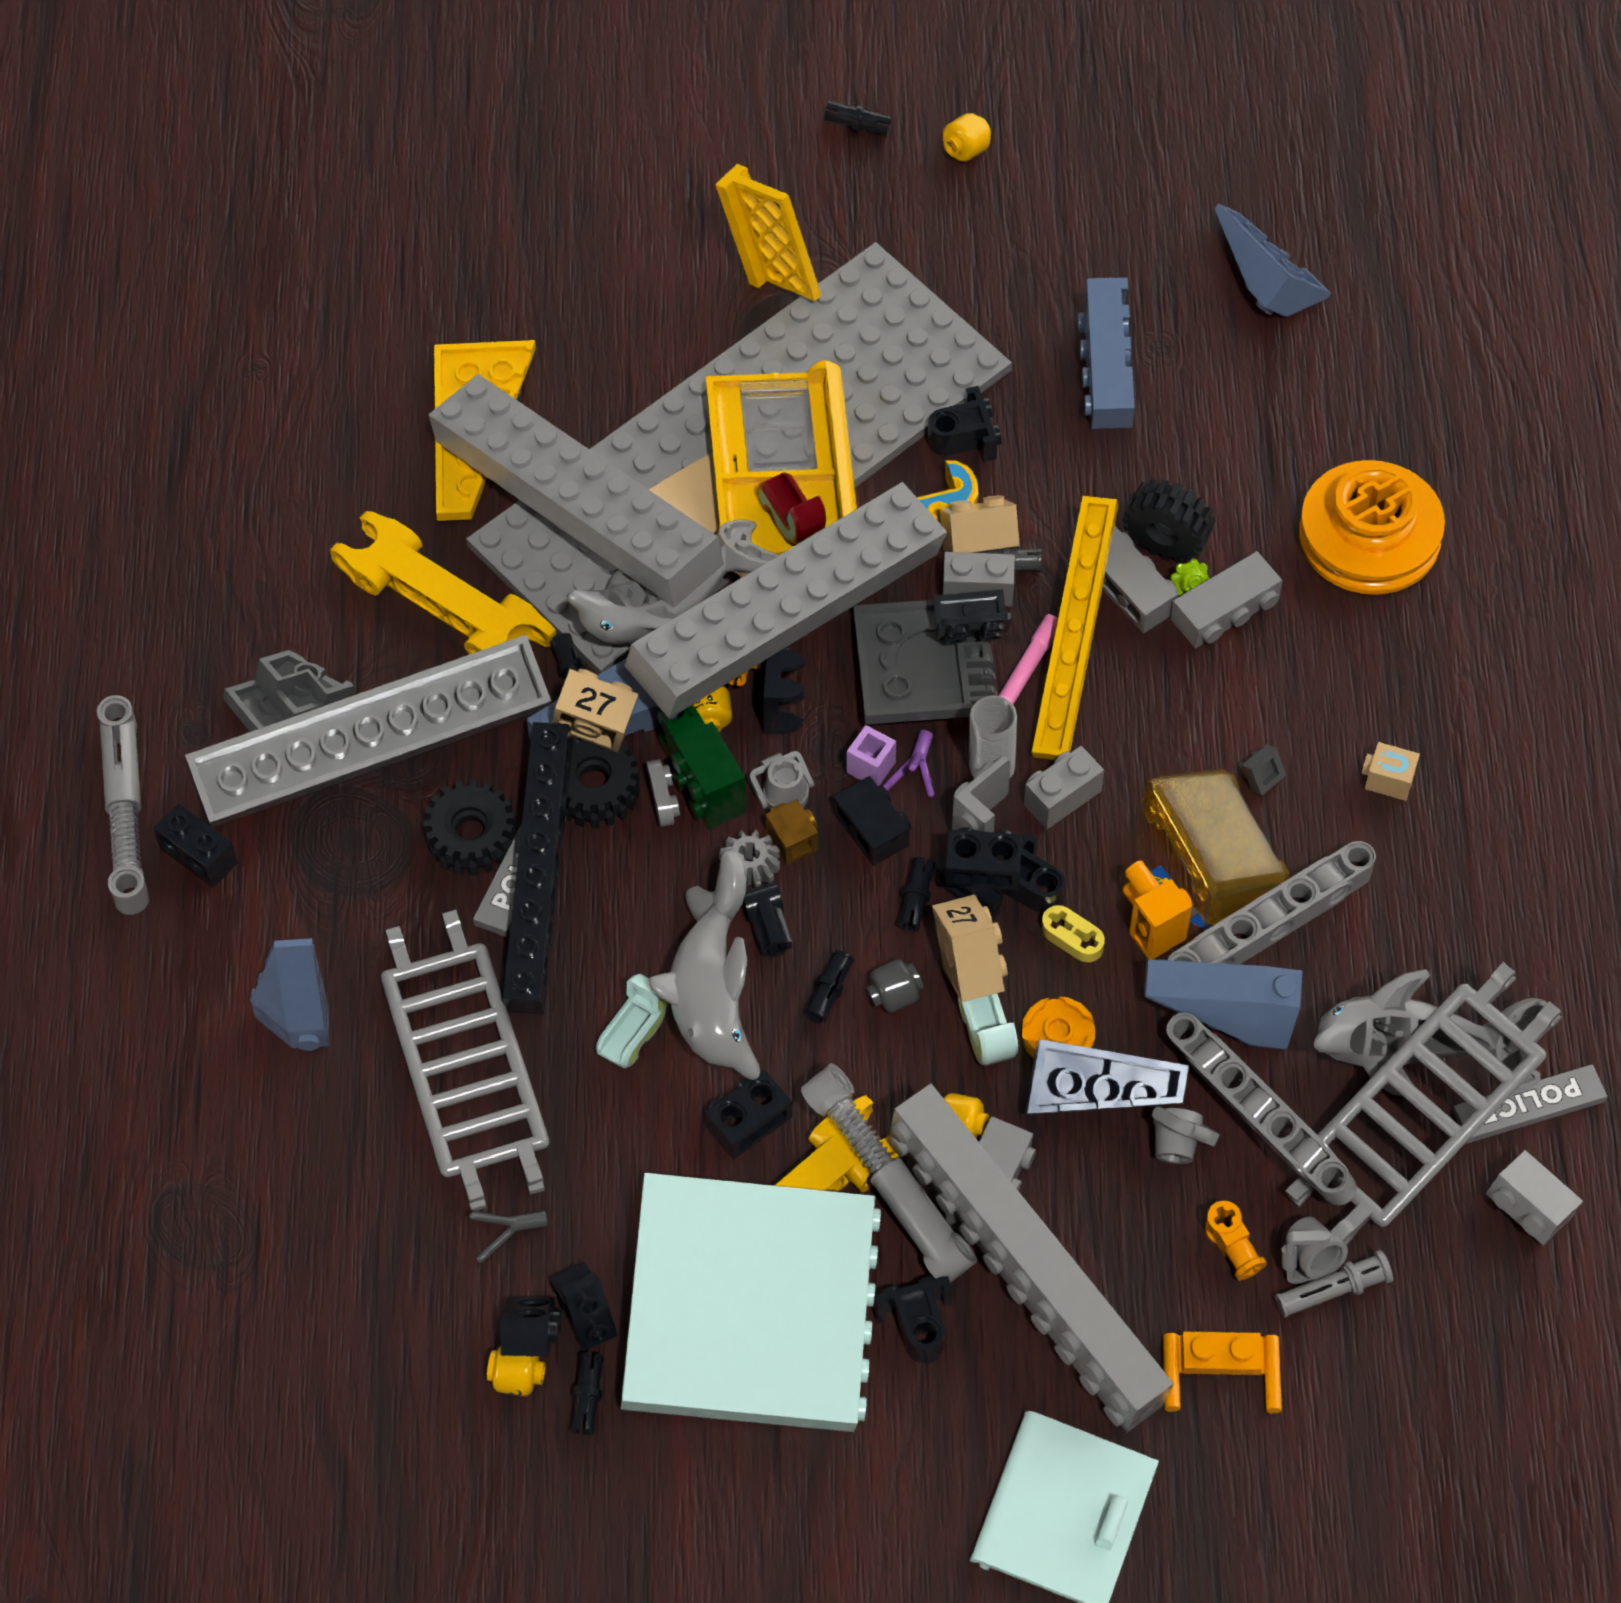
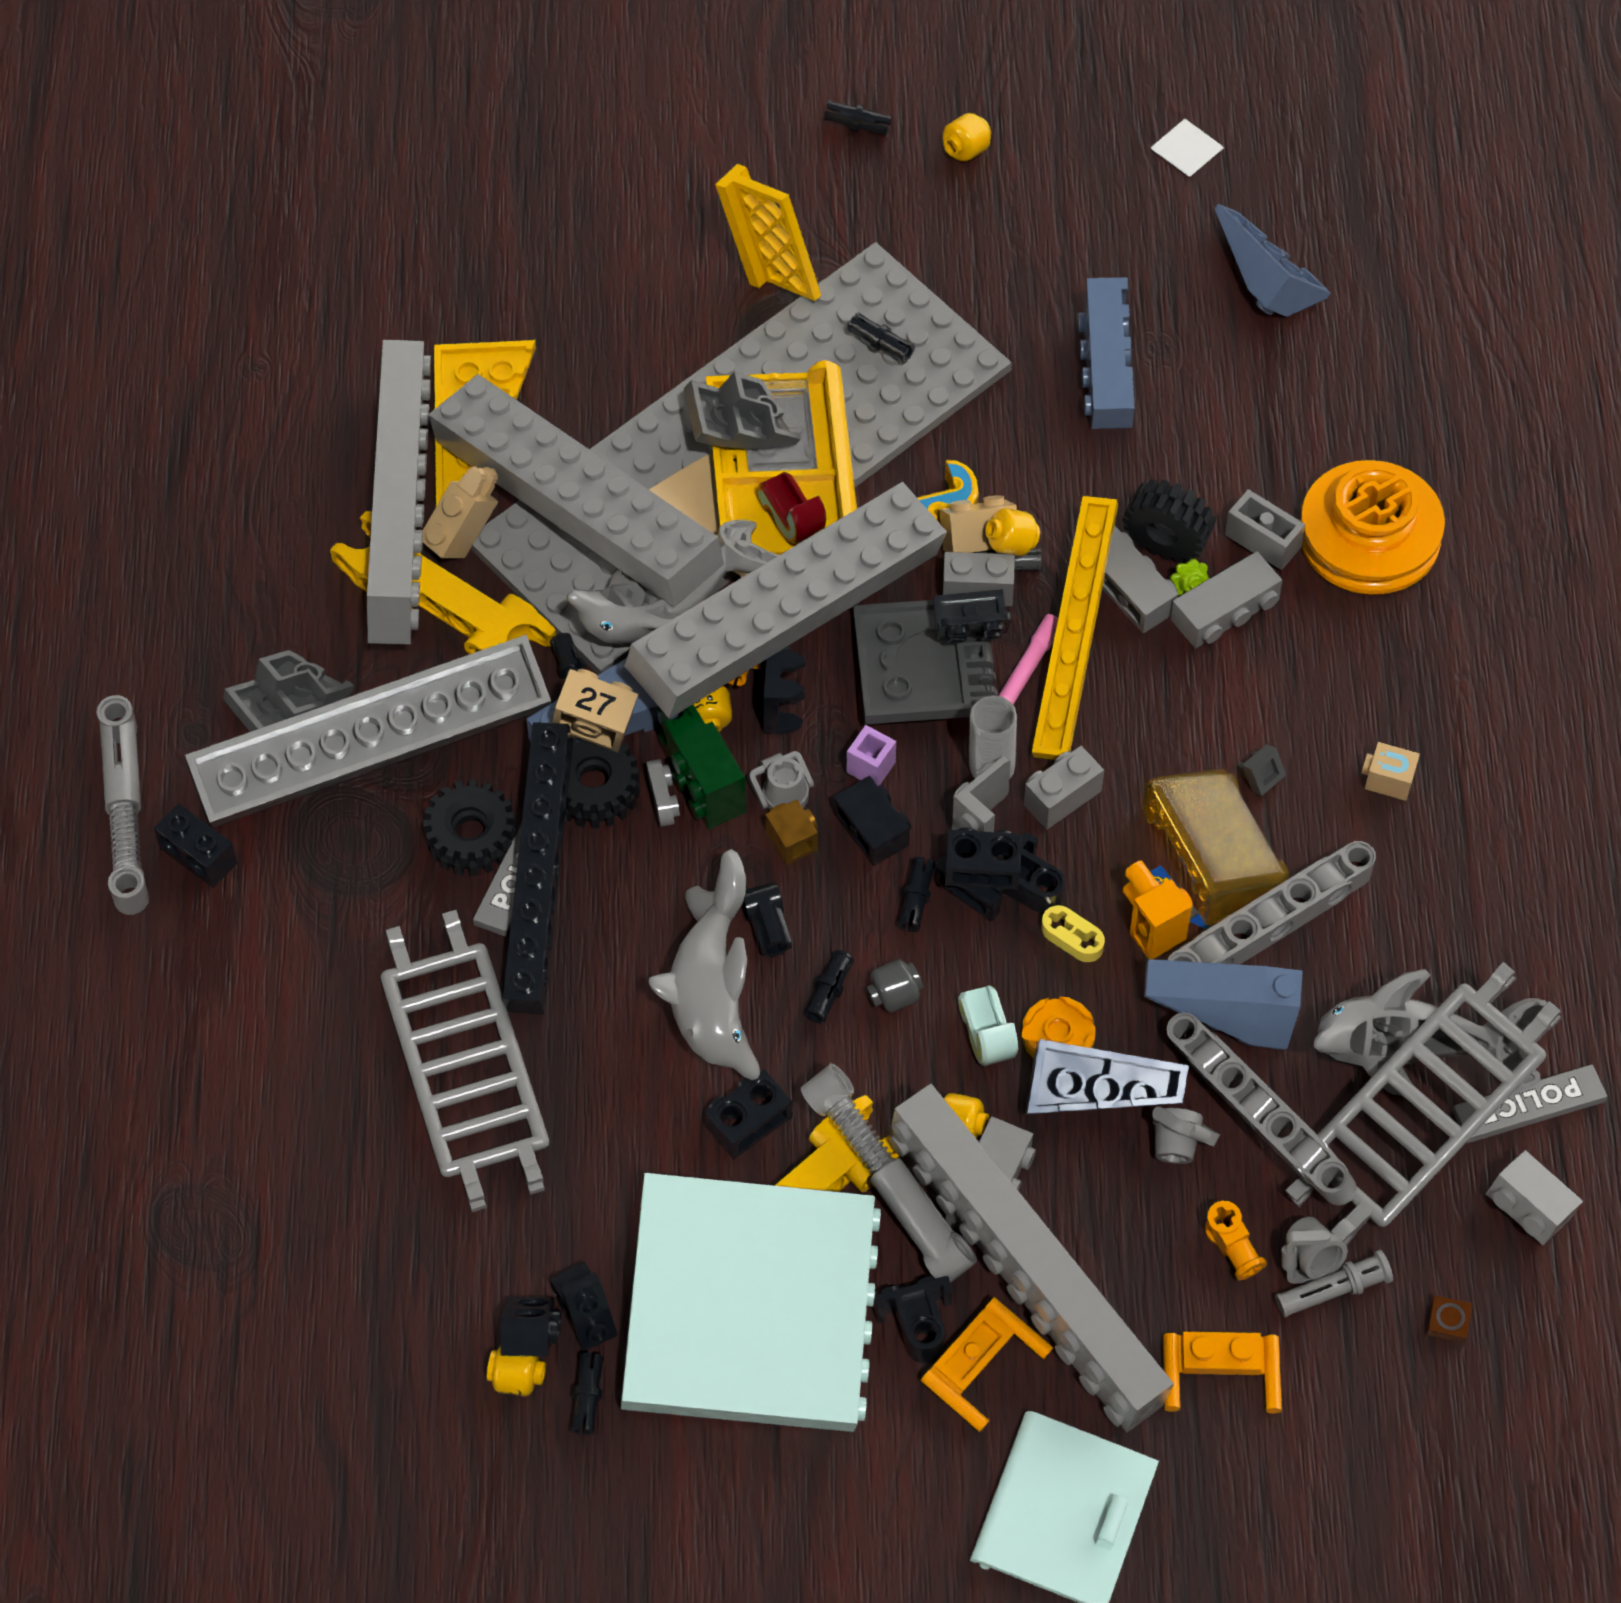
sand blue wedge [250,939,329,1051] -> none
dark grey plant [469,1211,547,1263] -> none
light aqua animal [596,974,669,1069] -> none
light grey gear [719,829,780,889] -> none
medium lavender plant [883,730,934,797] -> none
black pin [928,385,1002,462] -> none
tan brick [932,894,1008,1002] -> none
none -> light grey brick [367,340,431,645]
none -> tan hinge [423,467,498,558]
none -> dark grey slope [684,371,801,449]
none -> black pin [847,312,915,363]
none -> light orange plate [920,1297,1053,1432]
none -> yellow head [985,508,1040,557]
none -> white sticker [1151,119,1224,177]
none -> light grey brick [1225,489,1306,570]
none -> reddish brown tile [1427,1295,1473,1343]

